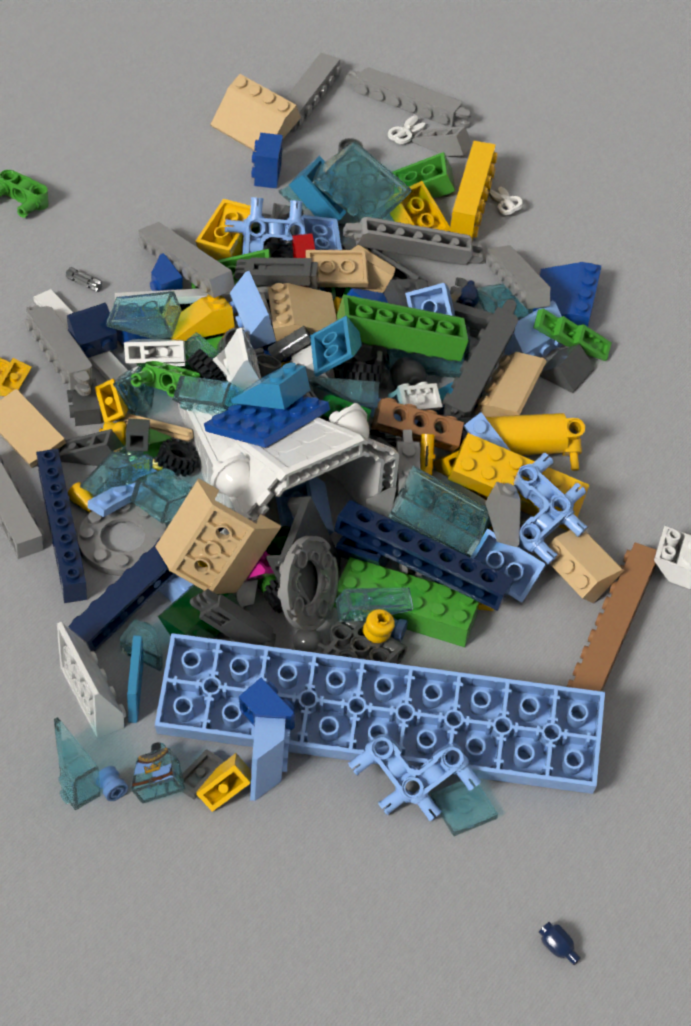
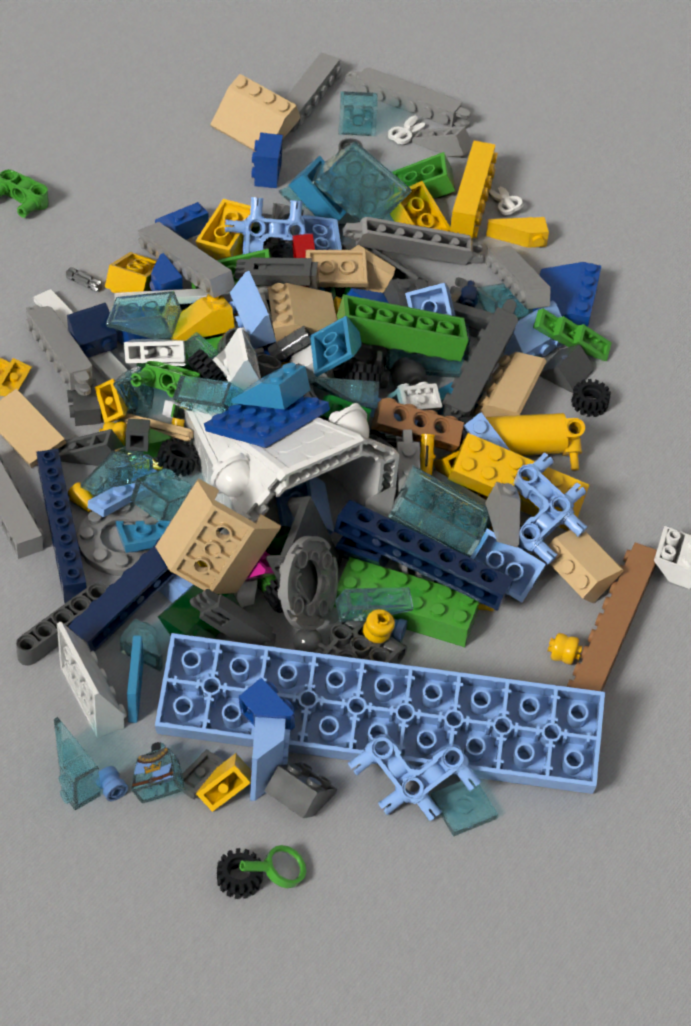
dark blue plant [539,921,581,965] -> none
none -> dark grey beam [16,583,107,666]
none -> yellow slope [105,252,157,293]
none -> dark azure wing [116,521,171,553]
none -> blue slope [155,202,209,240]
none -> piece [162,400,185,427]
none -> black tyre [217,848,263,899]
none -> bright green piece [239,845,306,889]
none -> dark grey slope [264,762,337,818]
none -> clear light blue brick [339,91,378,136]
none -> yellow slope [486,217,549,248]
none -> yellow piece [547,633,583,665]
none -> black tyre [571,379,611,417]

